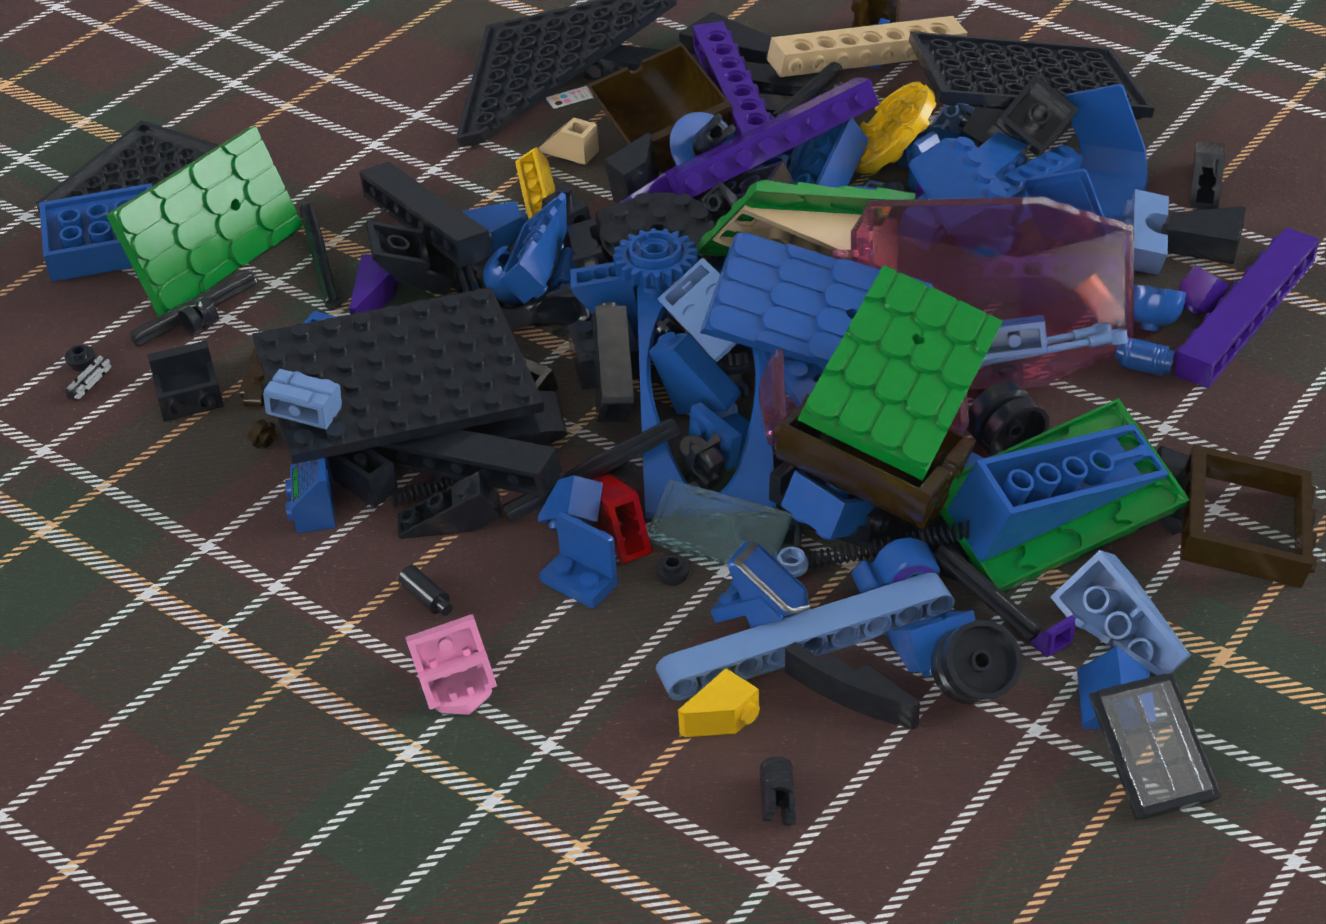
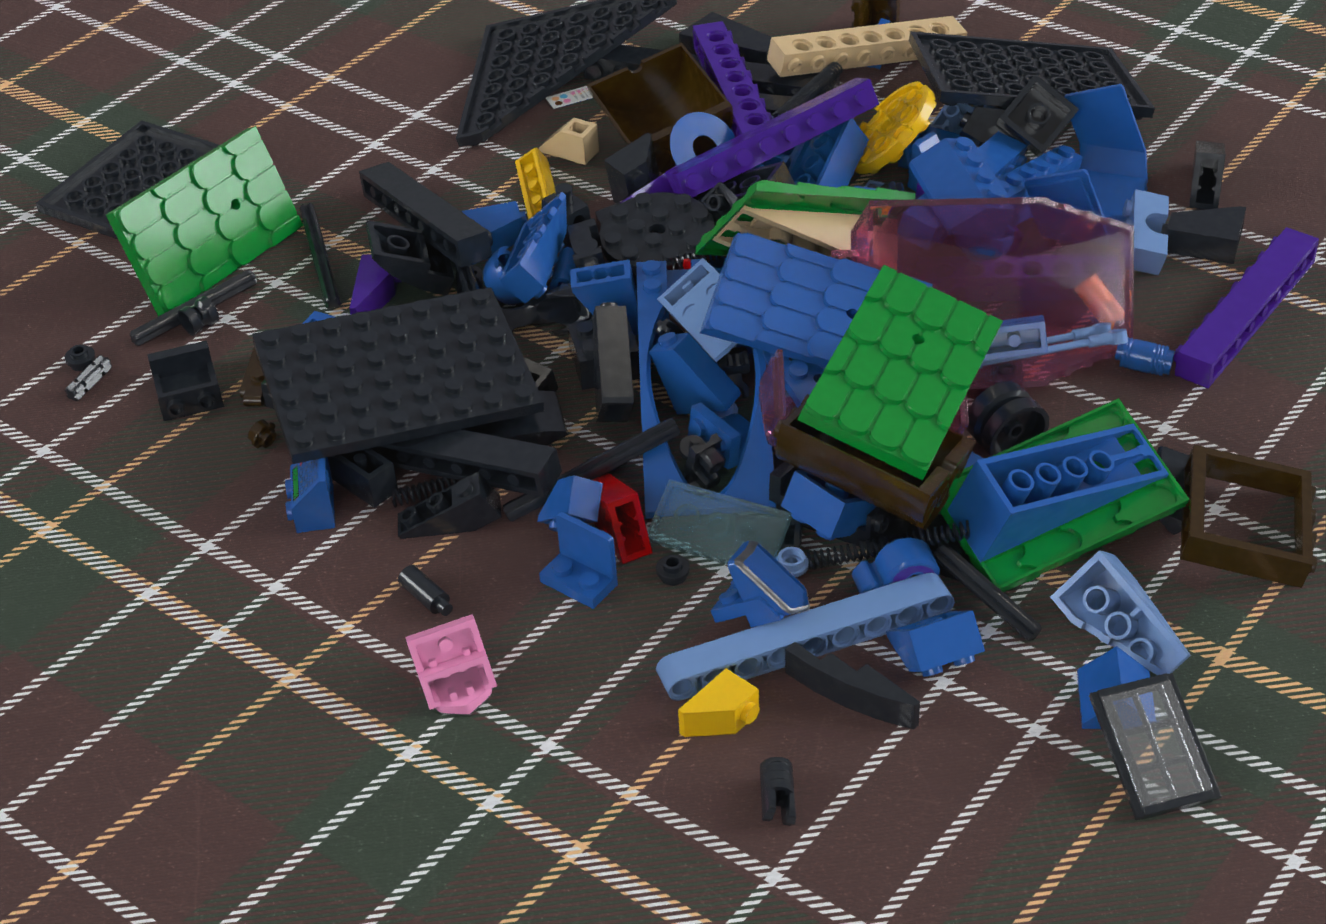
blue slope [39,183,152,282] -> none
medium blue brick [263,369,342,429] -> none
blue gear [613,228,698,289] -> none
black hinge [693,113,736,153] -> none
black wheel [931,620,1022,704] -> none
dark purple slope [1031,615,1076,657] -> none
blue cylinder [1124,284,1186,332] -> none
dark purple brick [1178,264,1230,315] -> none

